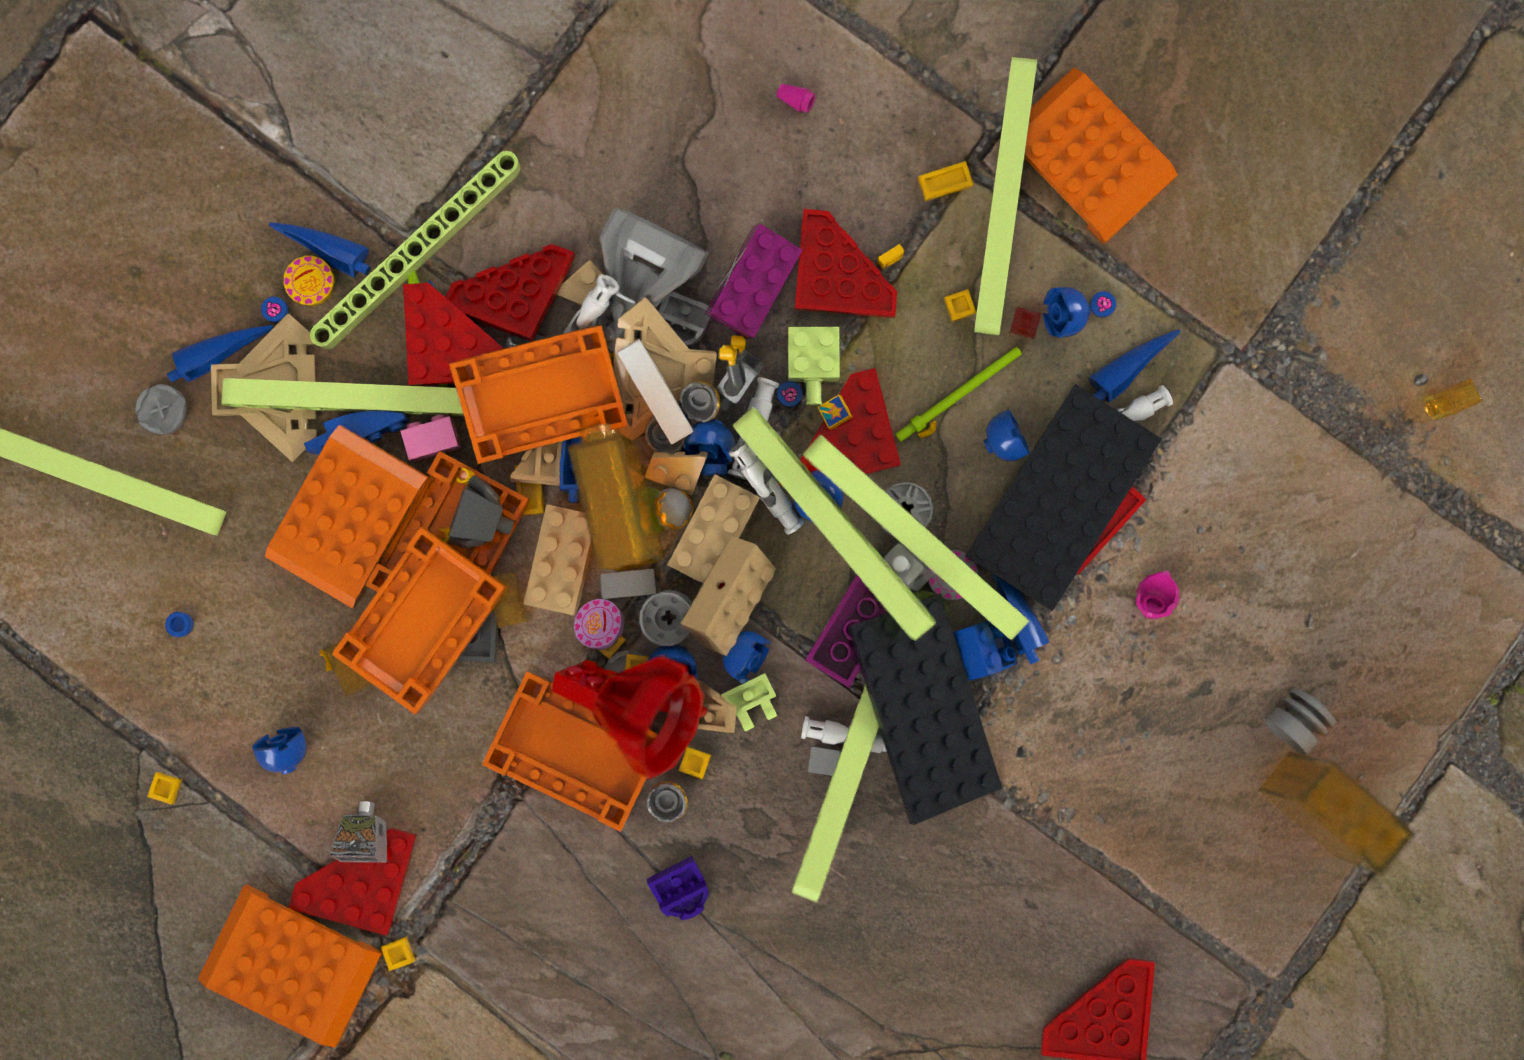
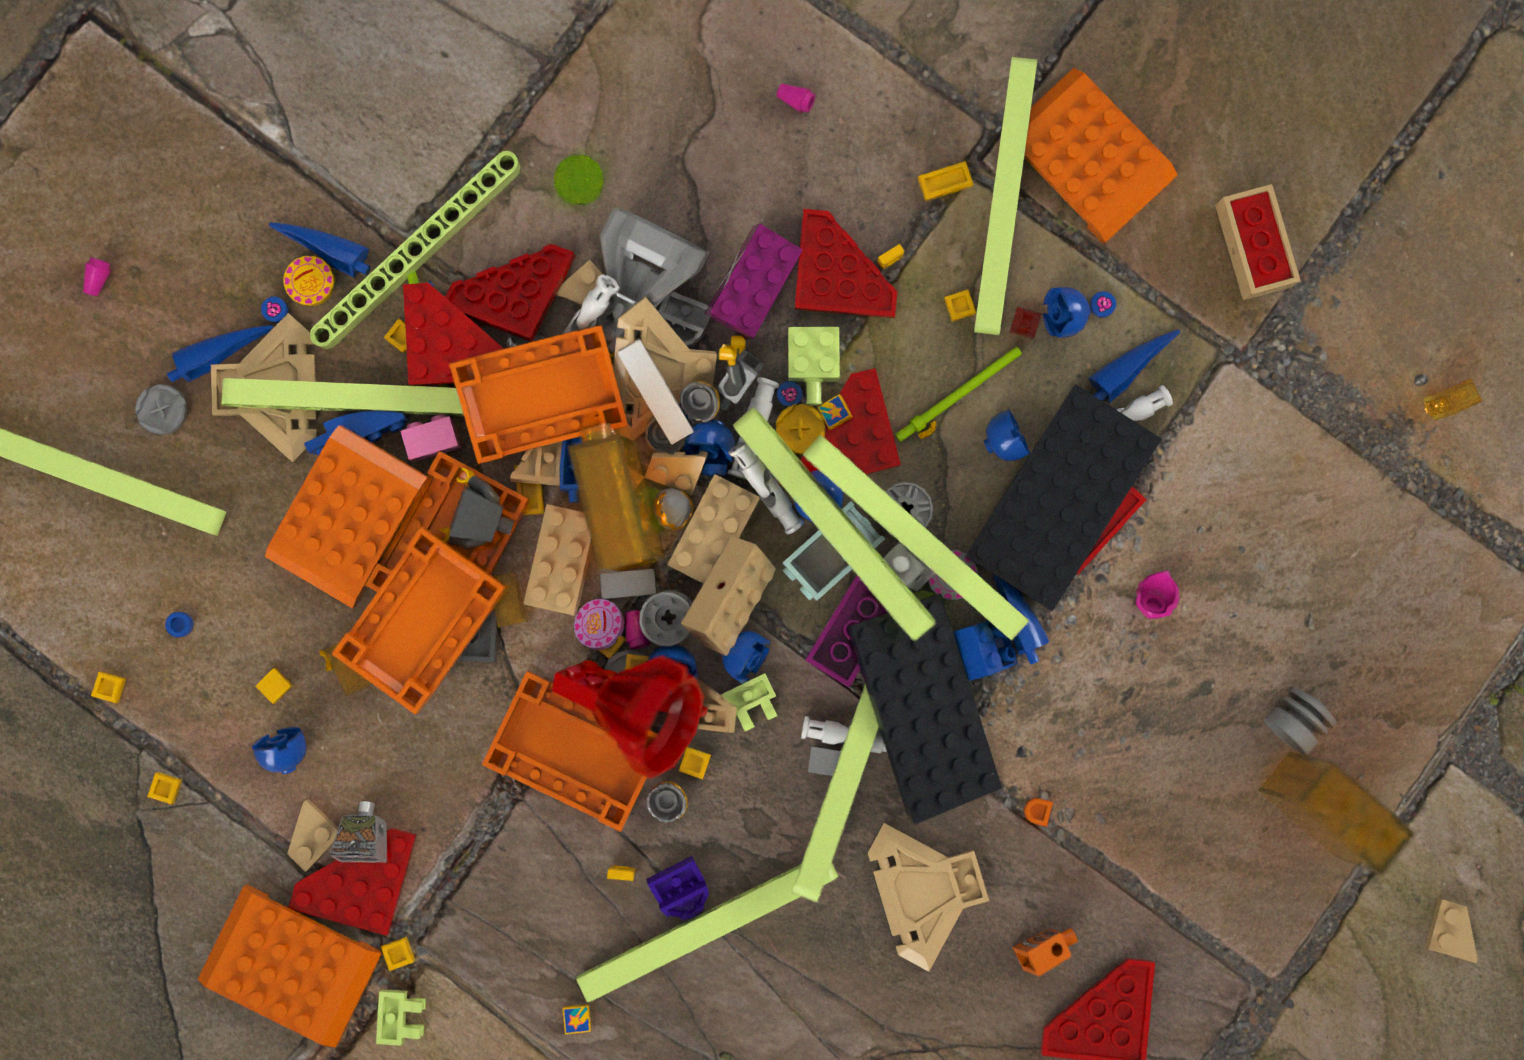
none -> dark pink cone [83,257,112,297]
none -> yellow tile [91,671,126,703]
none -> yellow tile [255,668,293,704]
none -> tan wing [287,799,338,872]
none -> yellowish green plate [376,989,426,1046]
none -> yellow tile [384,319,407,354]
none -> clear neon green tile [554,155,604,206]
none -> tile [563,1004,592,1034]
none -> yellowish green beam [576,862,839,1002]
none -> yellow tile [607,865,636,881]
none -> dark pink cone [625,610,650,650]
none -> yellow tile [776,404,826,454]
none -> clear door [782,501,885,601]
none -> tan plate [868,823,989,972]
none -> orange torso [1012,928,1078,977]
none -> orange tile [1023,798,1053,827]
none -> brick [1215,184,1301,300]
none -> tan wing [1425,898,1478,964]

